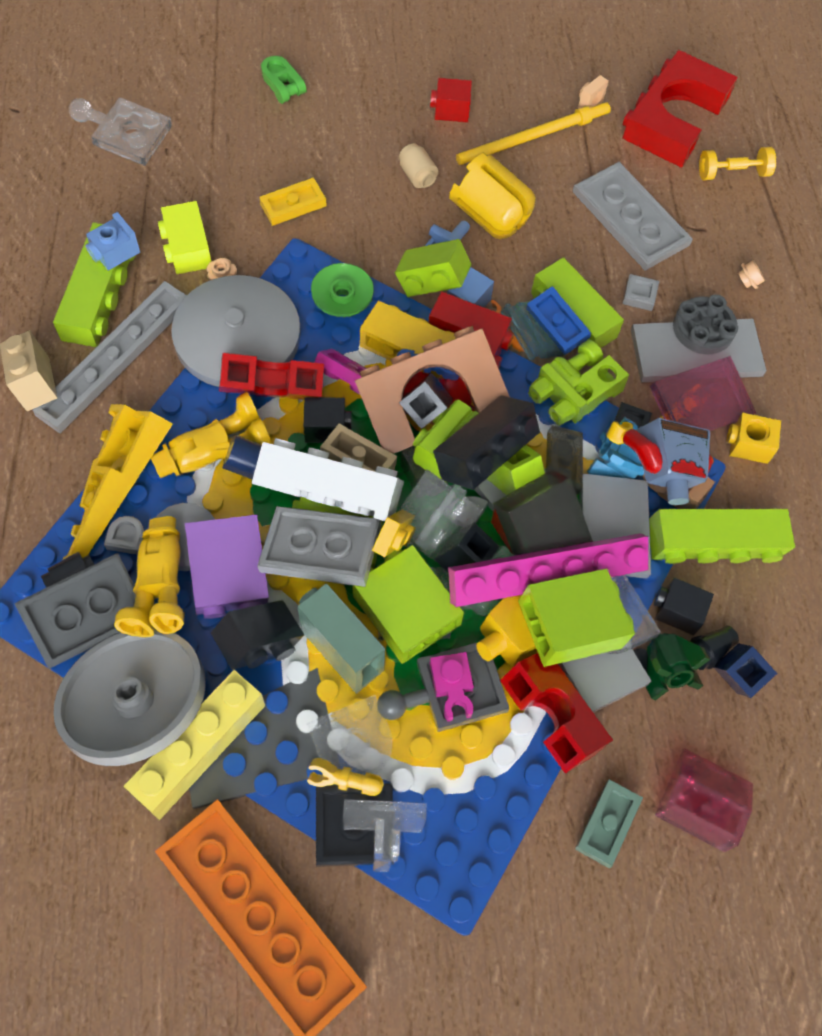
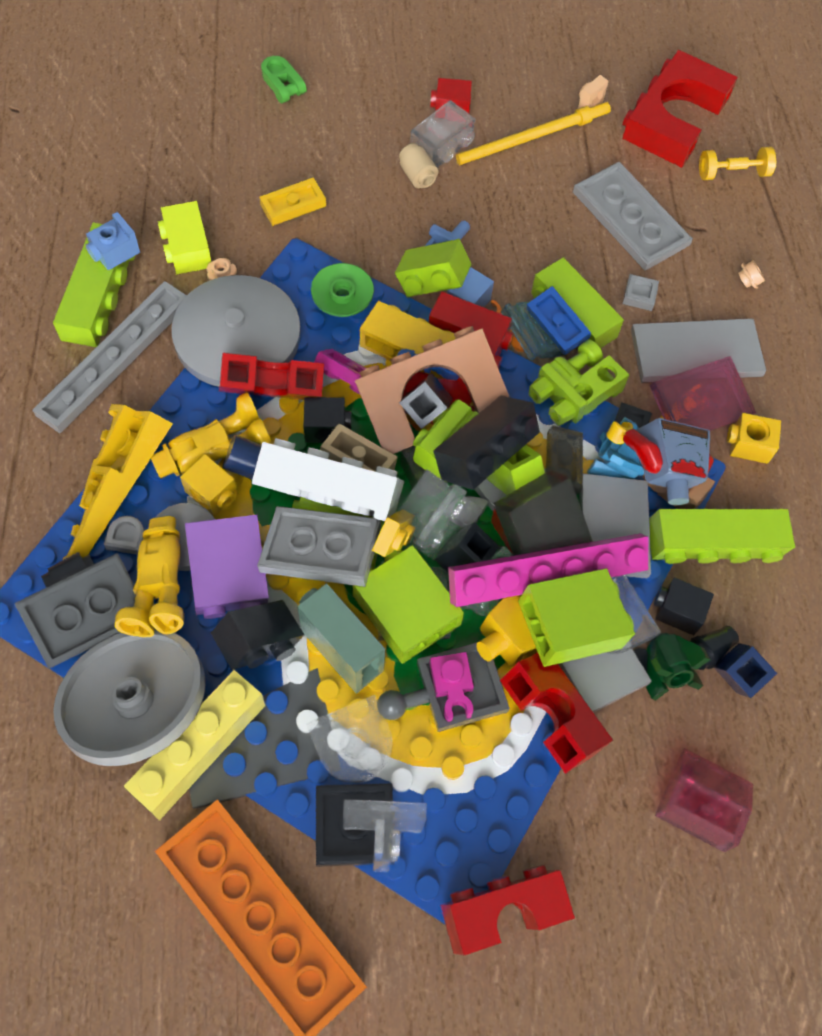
tan brick [0,330,57,411] -> none
clear plate [69,97,172,166] -> none
yellow piece [307,758,384,796] -> none
yellow cylinder [449,153,536,239] -> none
sand green plate [575,779,643,868] -> none
dark grey tile [673,294,739,354] -> none
none -> yellow brick [180,454,238,516]
none -> clear brick [410,100,475,168]
none -> red arch [440,864,575,956]

